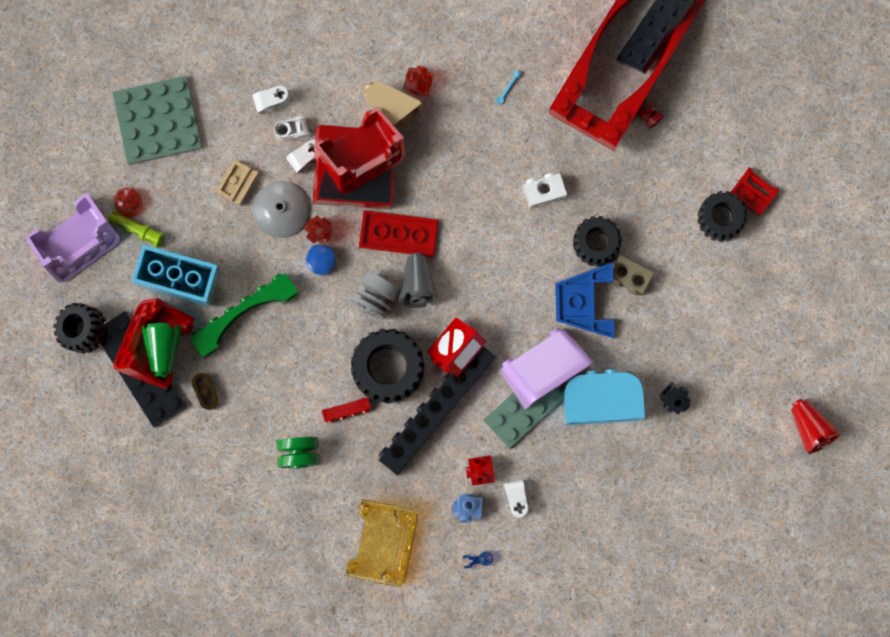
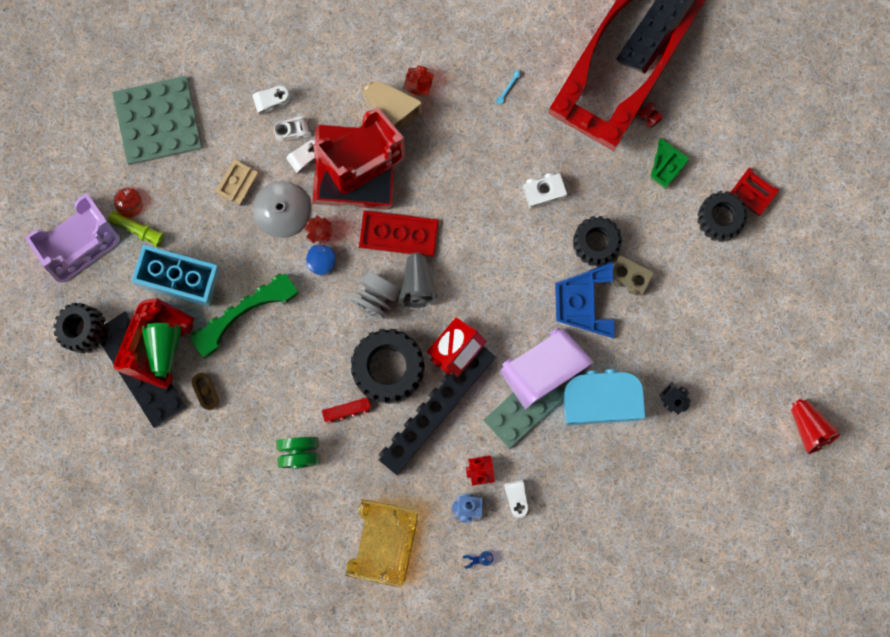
none -> green wing [651,138,689,190]

